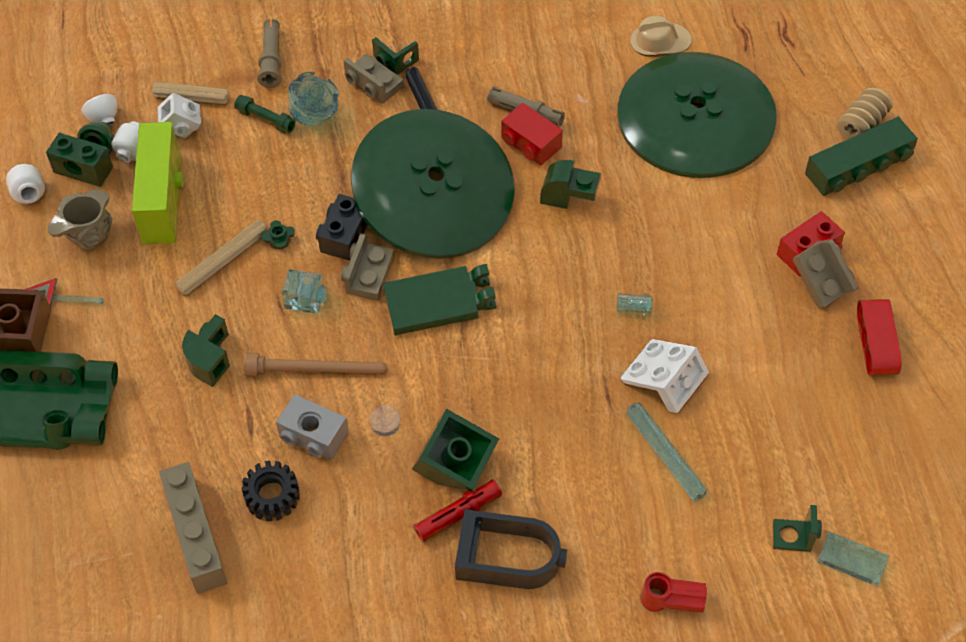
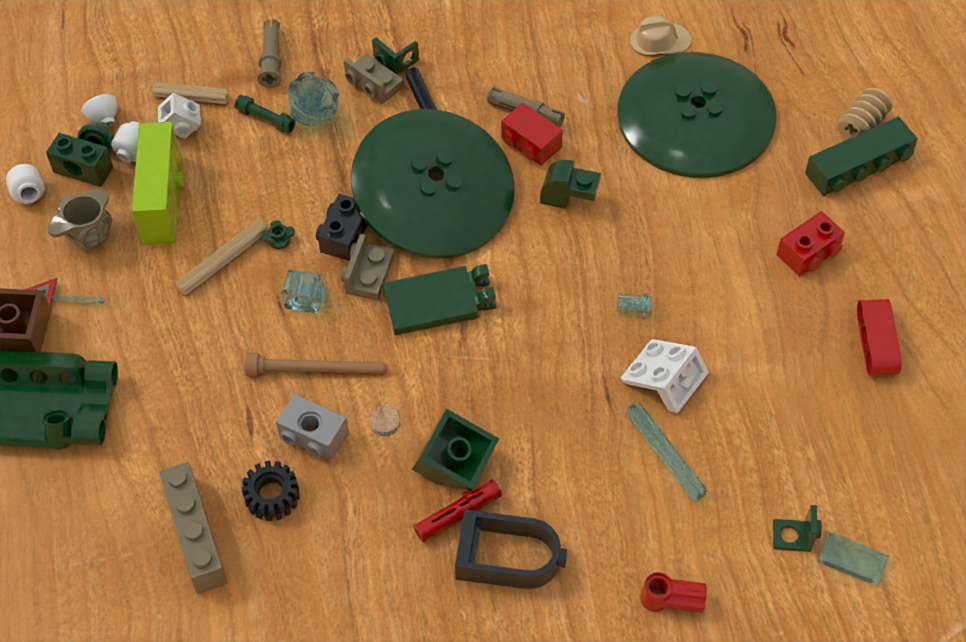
dark green brick [182,314,230,387] -> none
dark tan bracket [792,240,858,308] -> none

